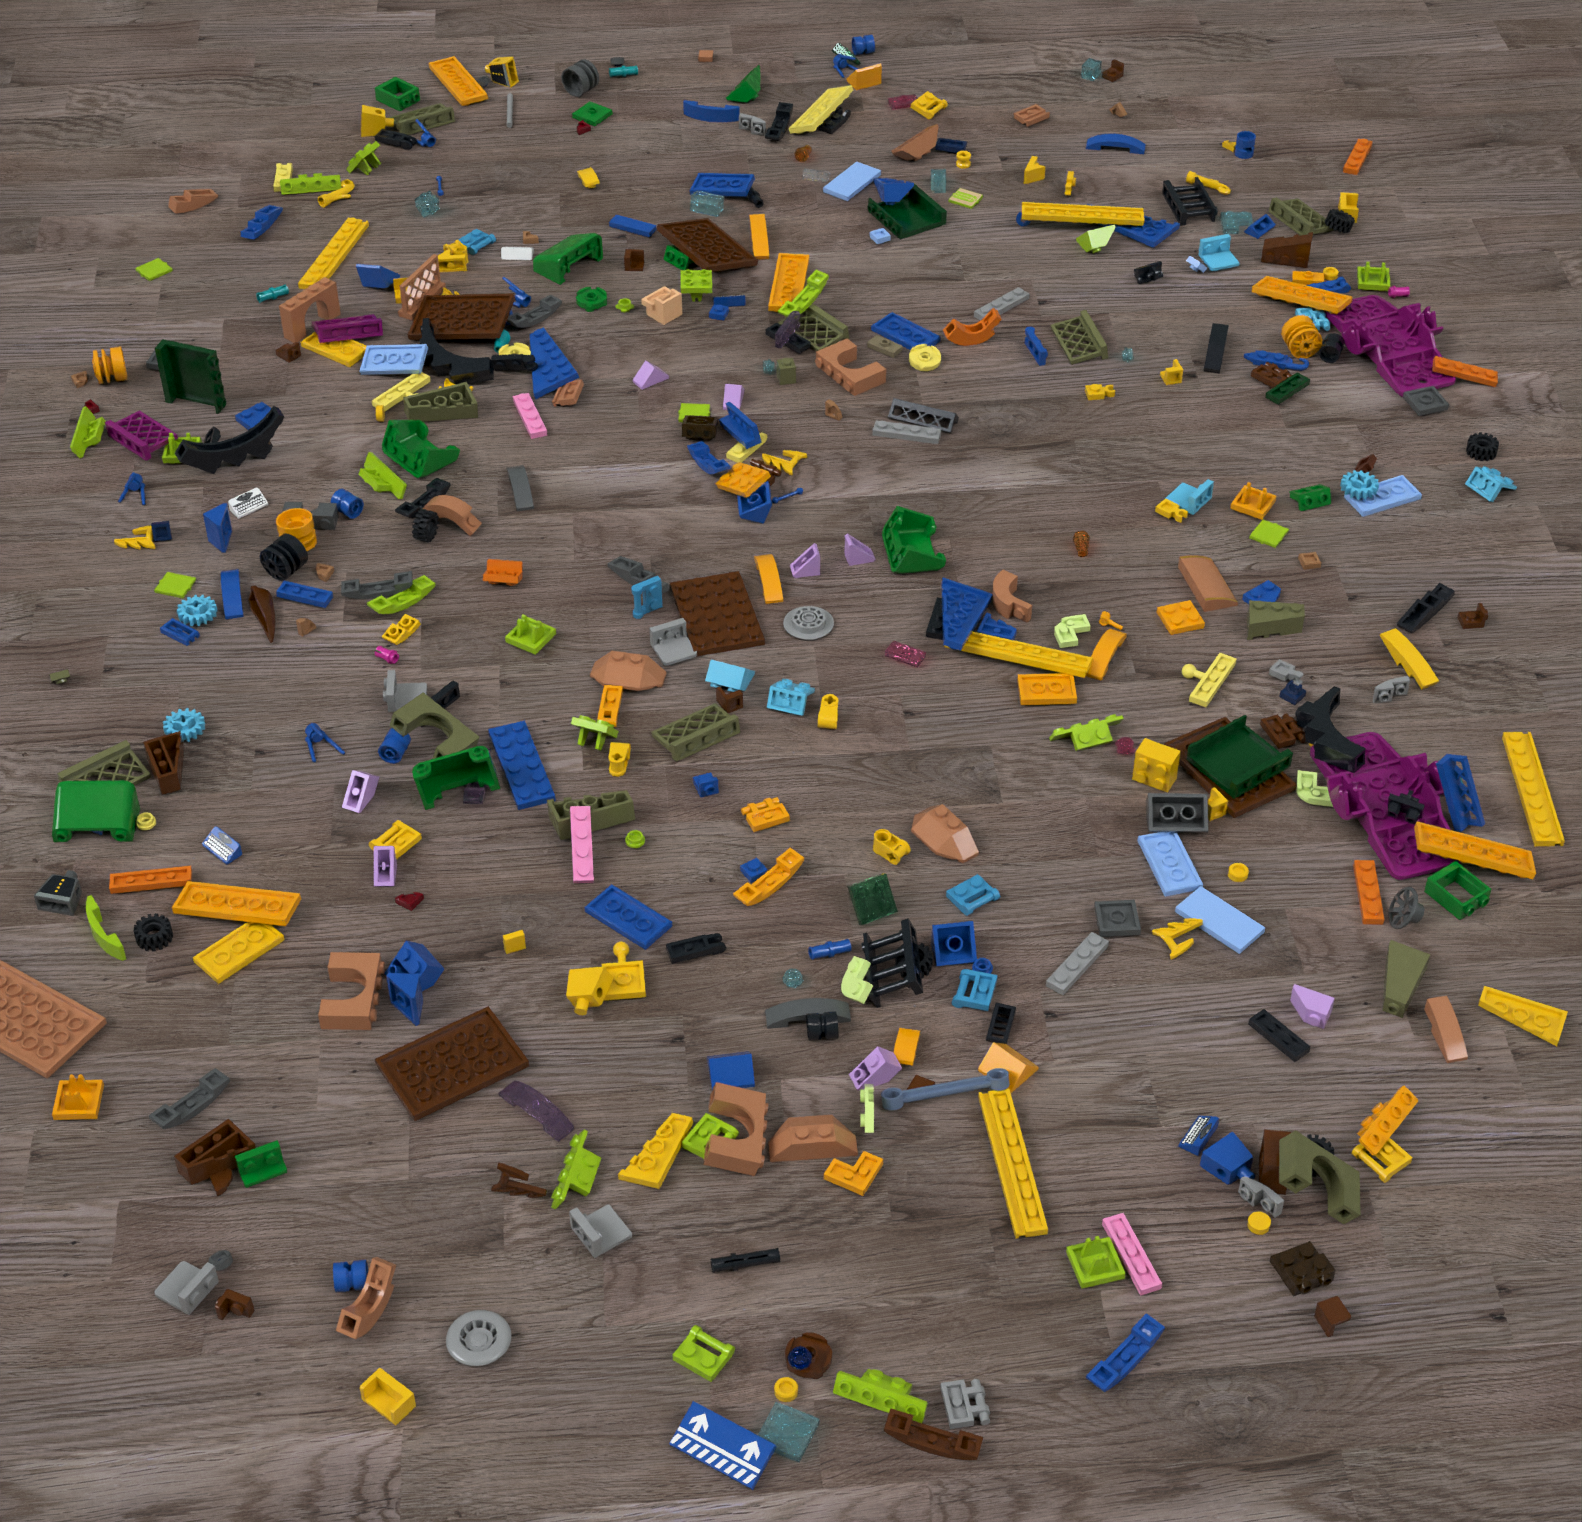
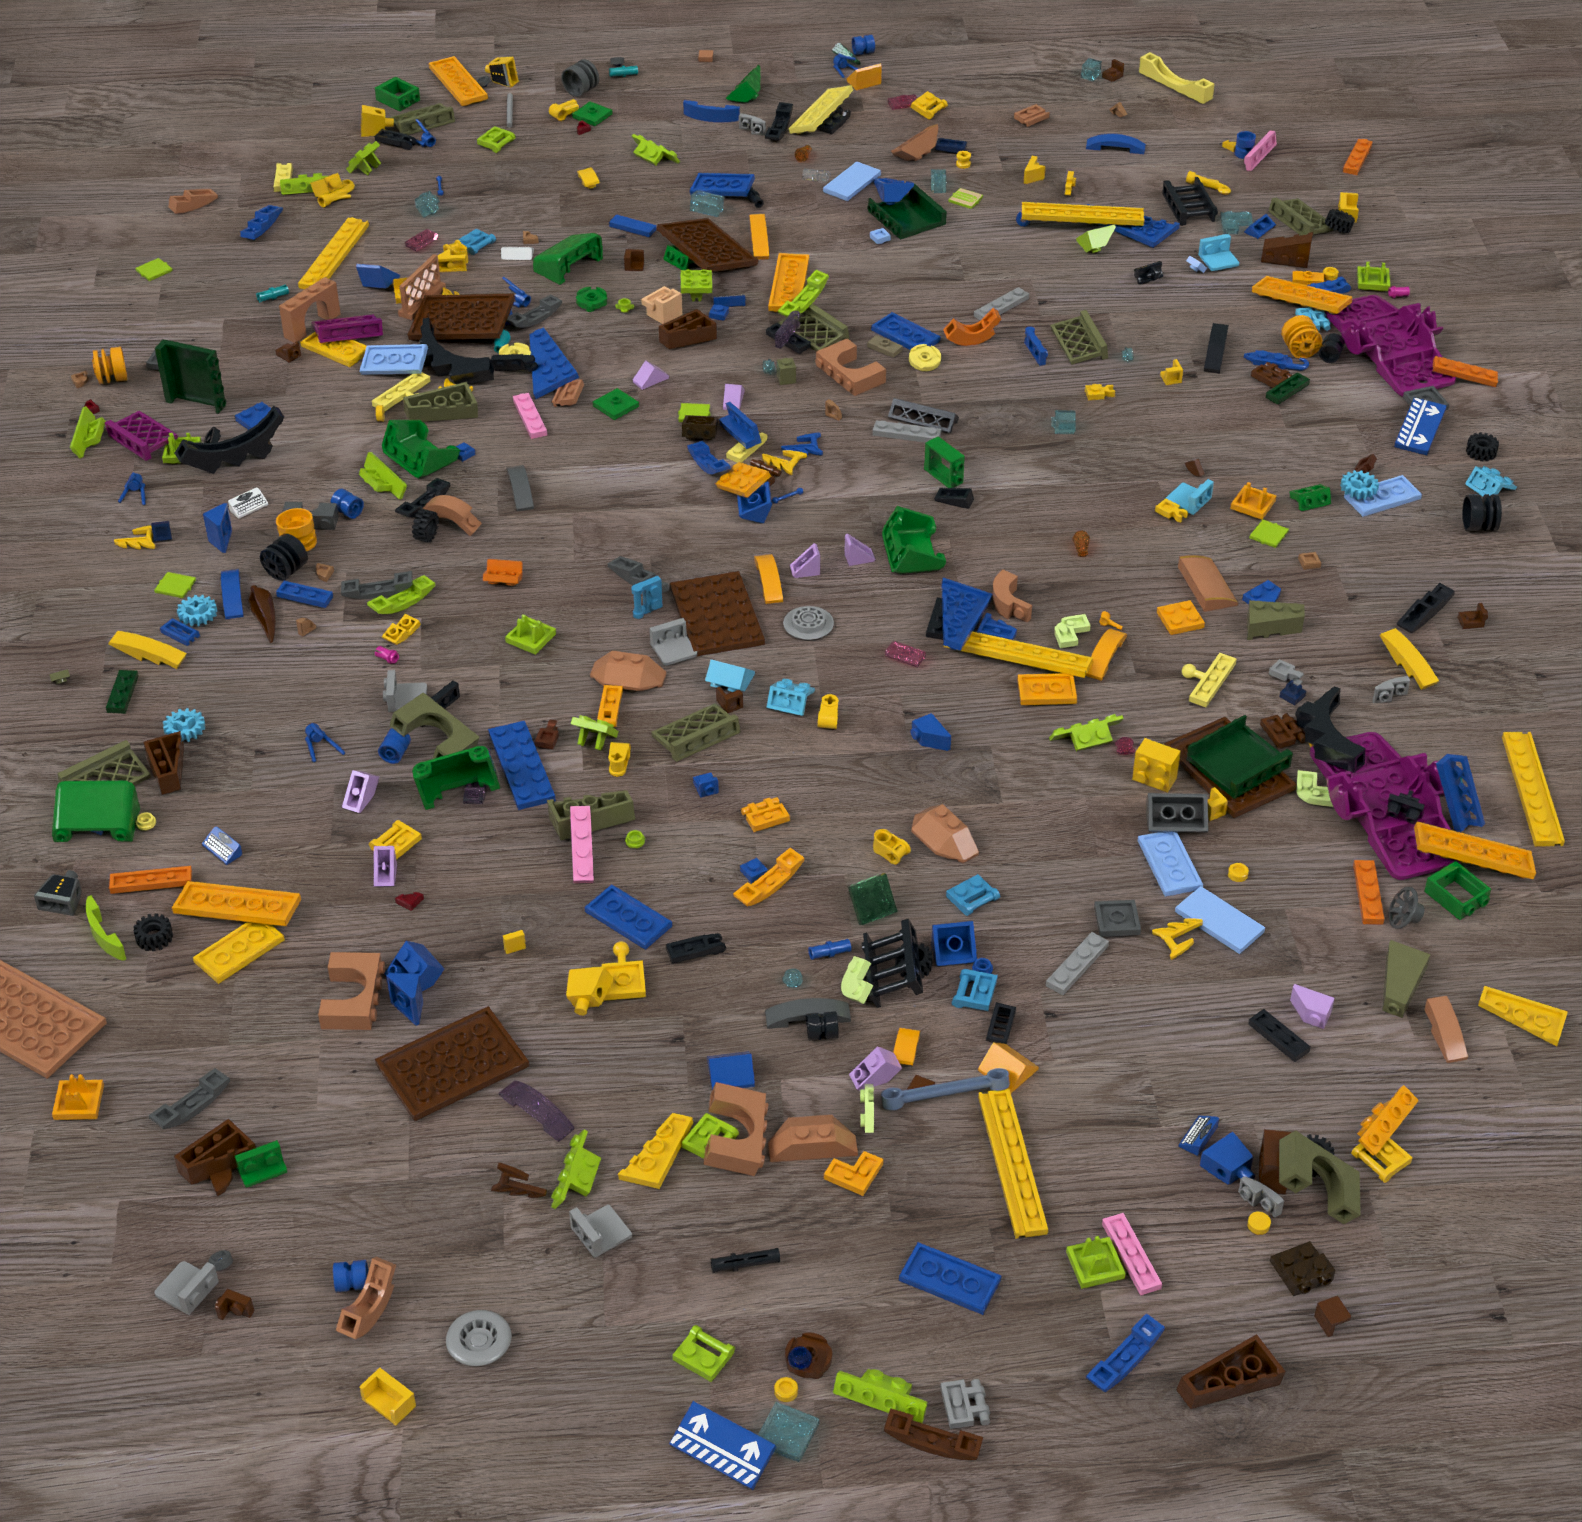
none -> dark green plate [106,670,139,714]
none -> yellow slope [109,631,187,669]
none -> yellow slope [310,173,344,197]
none -> clear pink plate [405,229,438,252]
none -> blue plate [456,442,475,462]
none -> lime plate [477,126,516,153]
none -> copper plate [535,719,559,749]
none -> yellow piece [548,99,579,121]
none -> green plate [592,388,639,420]
none -> lime bracket [631,134,680,166]
none -> reddish brown wedge [659,309,717,349]
none -> blue piece [781,432,823,456]
none -> blue tile [899,1242,1002,1315]
none -> blue slope [911,713,951,751]
none -> green window [924,436,965,488]
none -> black slope [934,488,974,509]
none -> clear light blue brick [1051,410,1076,434]
none -> light yellow arch [1139,52,1214,104]
none -> reddish brown wedge [1176,1334,1286,1409]
none -> reddish brown tile [1185,458,1204,476]
none -> bright pink plate [1244,131,1277,171]
none -> blue tile [1394,397,1447,455]
none -> black wheel [1462,494,1502,531]

